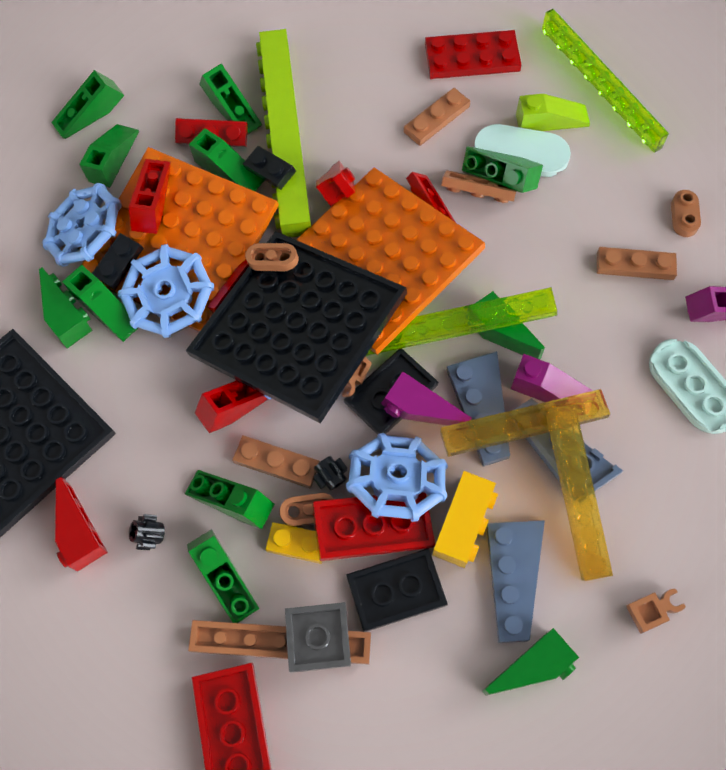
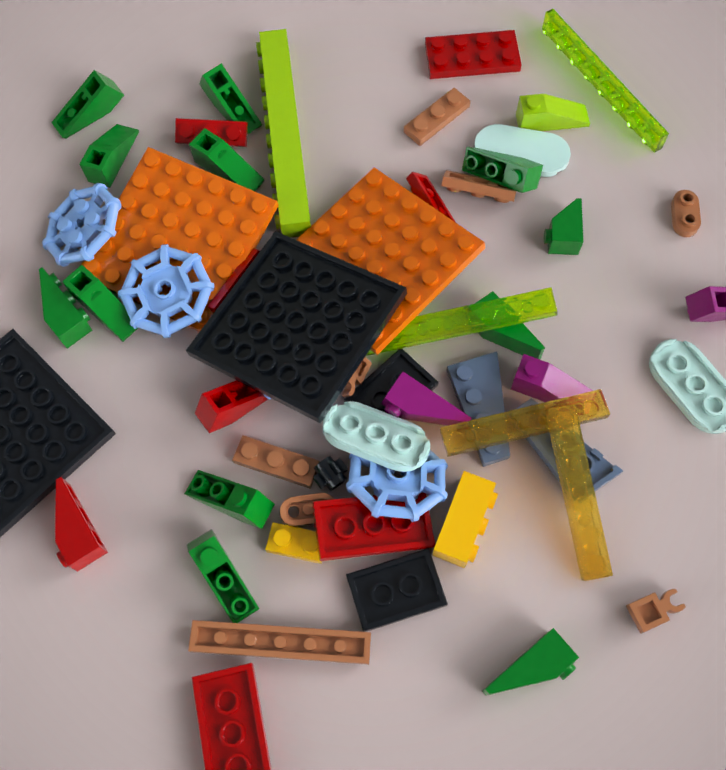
black plate [92,233,144,290] -> none
red slope [129,159,171,234] -> none
black gear [129,514,165,550] -> none
black plate [243,146,296,190] -> none
nougat plate [245,243,299,271] -> none
flat silver plate [285,602,351,673] -> none
red brick [316,160,356,206] -> none
sand blue wing [487,520,545,643] -> none
nougat plate [597,247,677,280] -> none
none -> light aqua tile [322,401,430,472]
none -> green slope [544,198,584,255]

